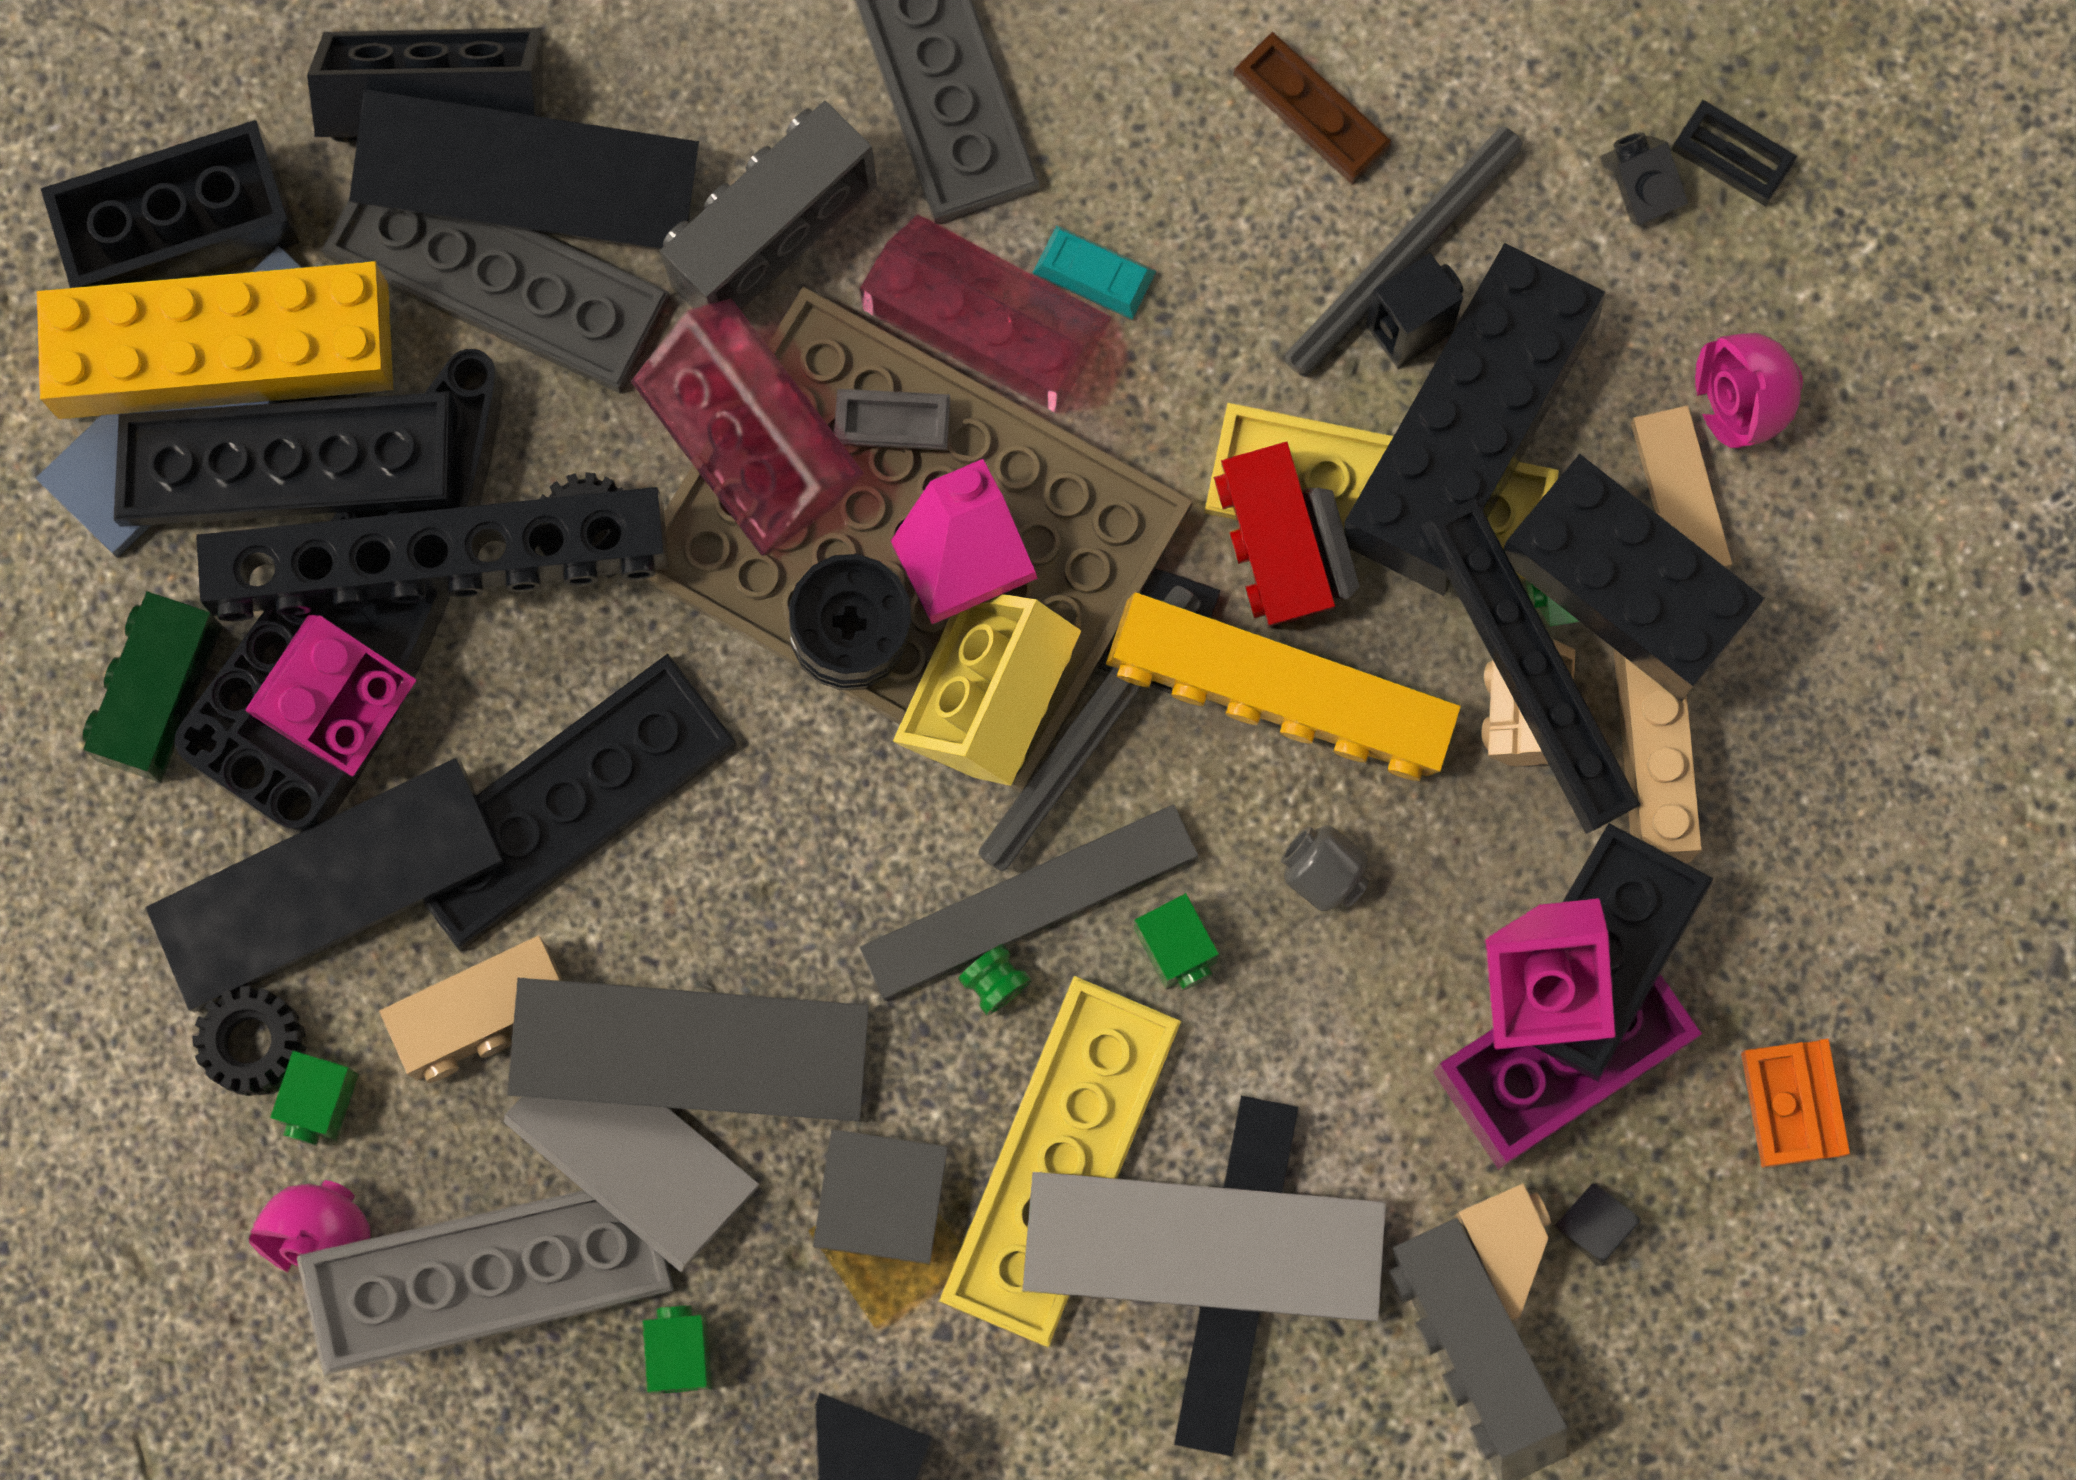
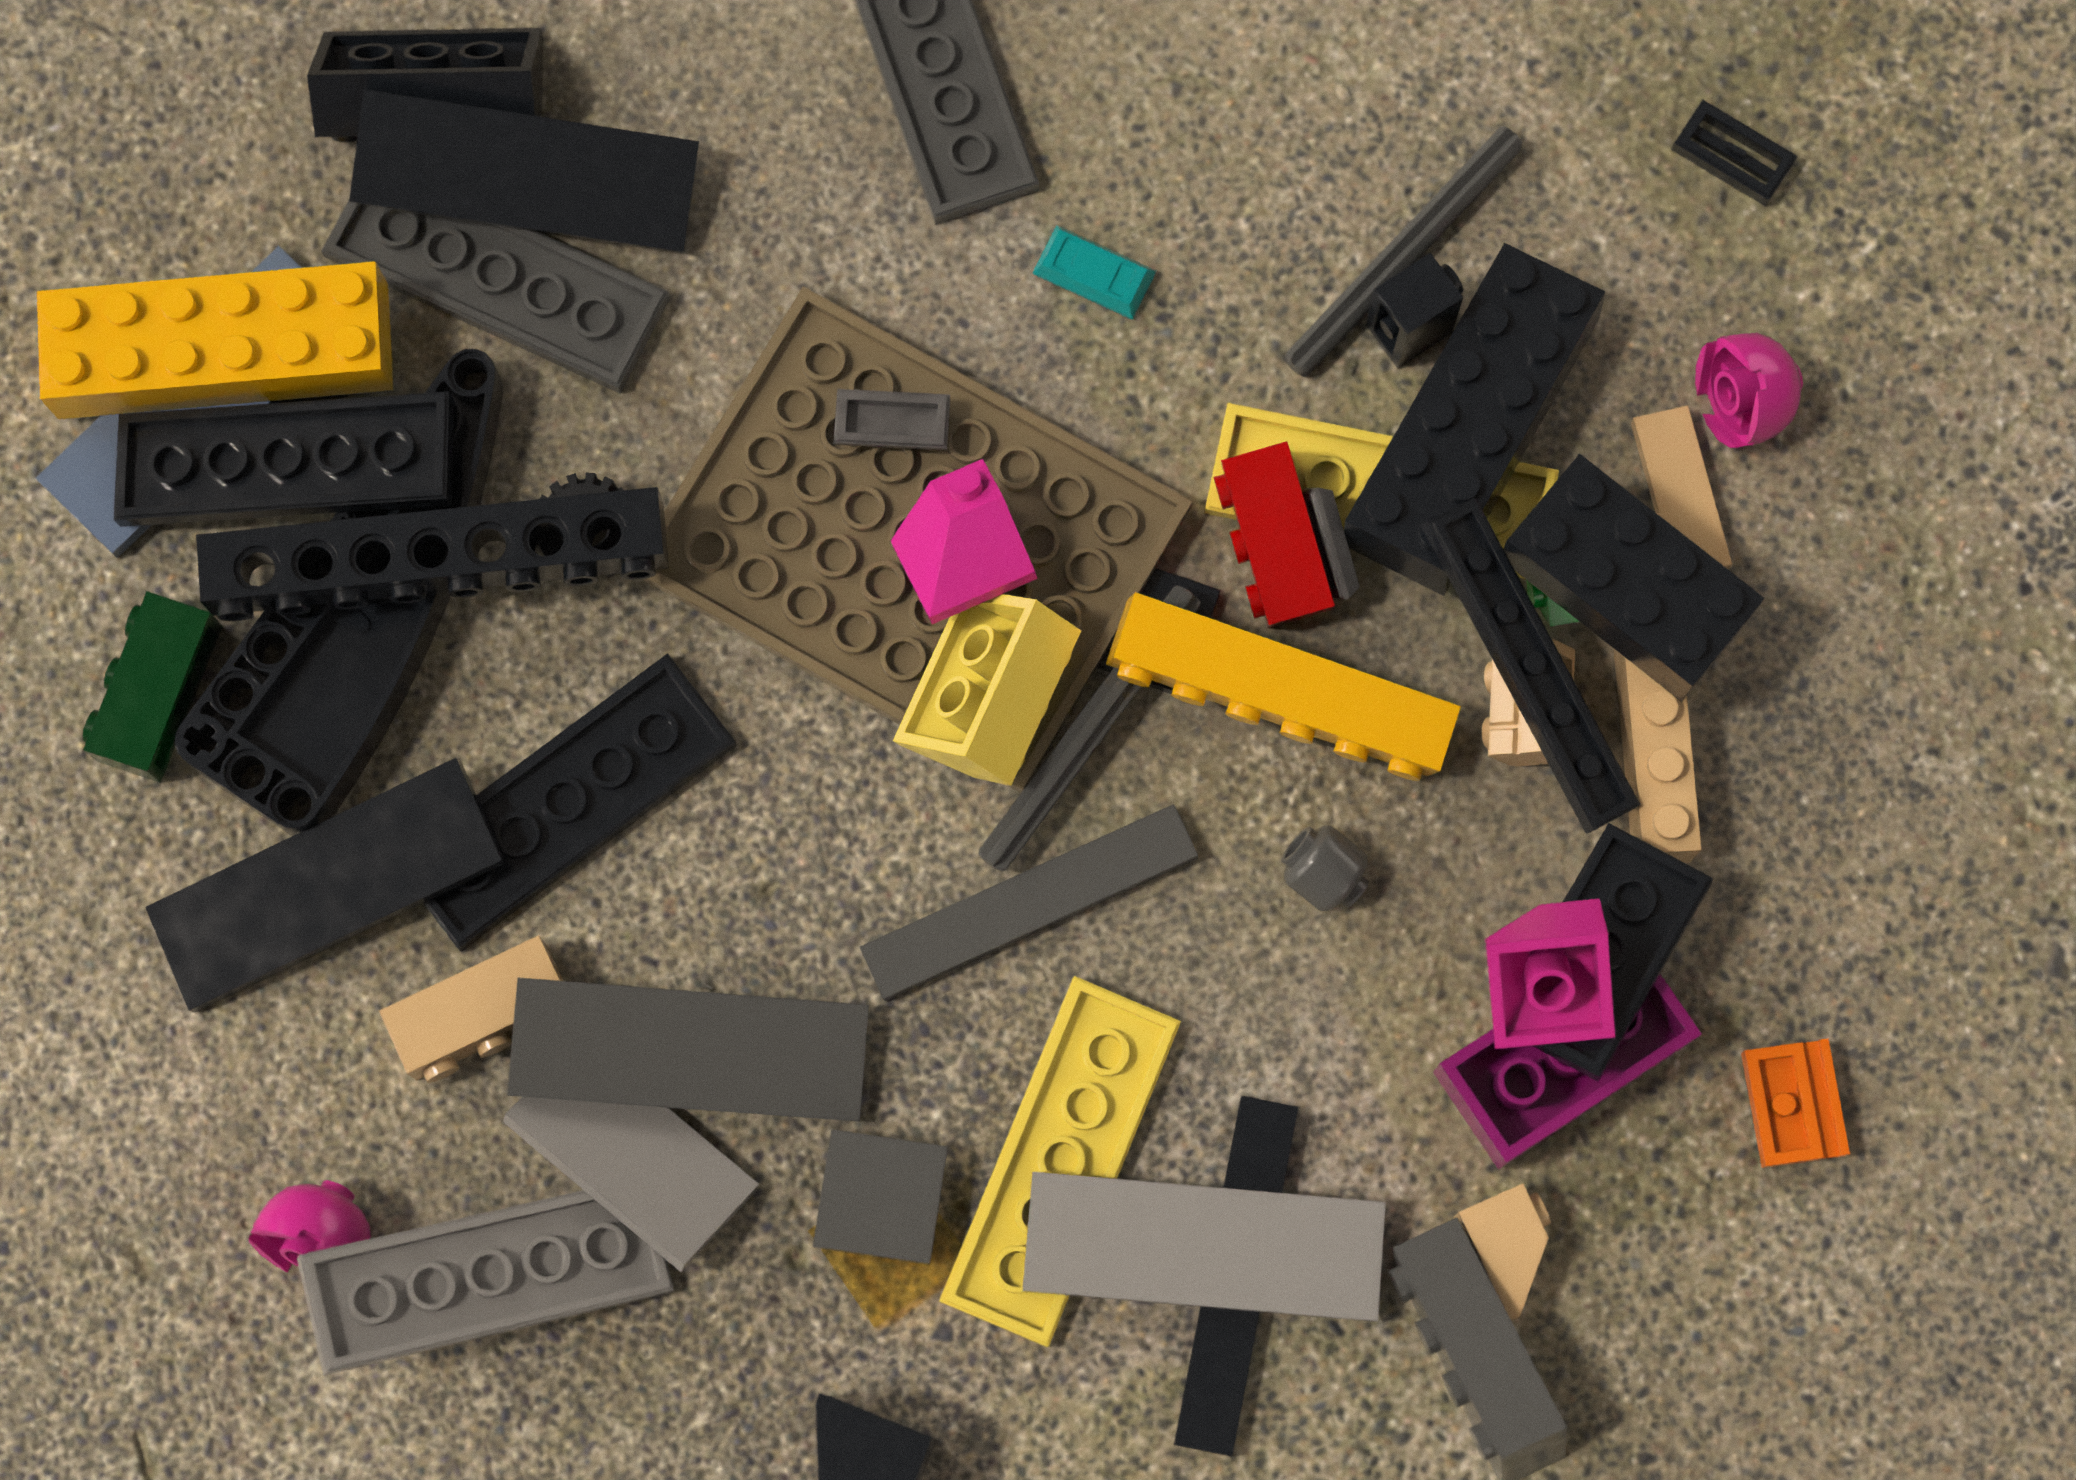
black brick [40,120,301,288] -> none
black tyre [193,986,306,1096] -> none
dark pink slope [245,615,416,777] -> none
green brick [270,1051,359,1146] -> none
clear pink slope [631,299,864,556] -> none
green brick [642,1305,712,1395] -> none
dark grey brick [660,100,877,333] -> none
black wheel [789,554,911,691] -> none
clear pink slope [860,214,1111,413] -> none
green wheel [958,944,1032,1016] -> none
green brick [1134,893,1219,991] -> none
reddish brown tile [1233,31,1392,185] -> none
black slope [1554,1183,1641,1266] -> none
black bracket [1600,132,1688,226] -> none

